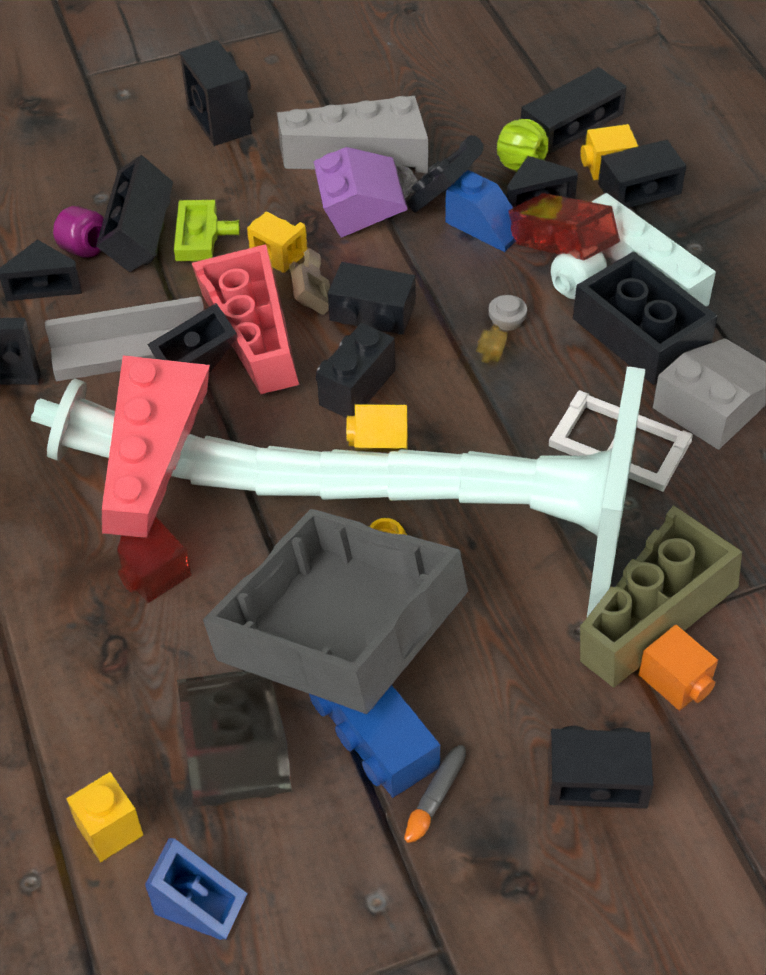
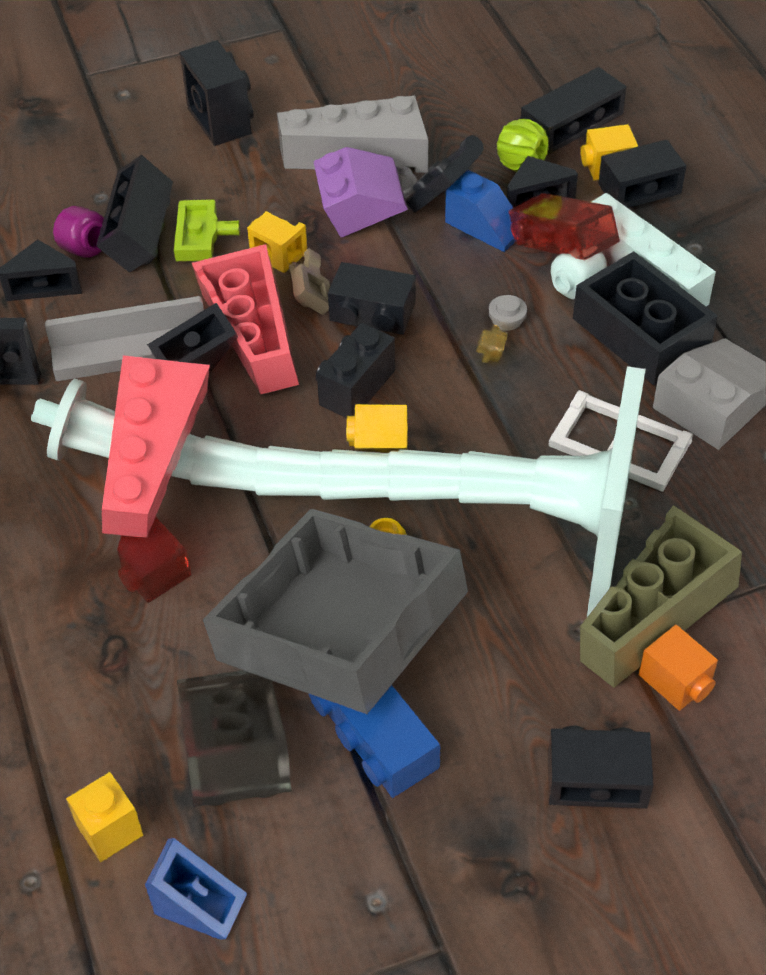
dark grey piece [404,745,466,843] -> none

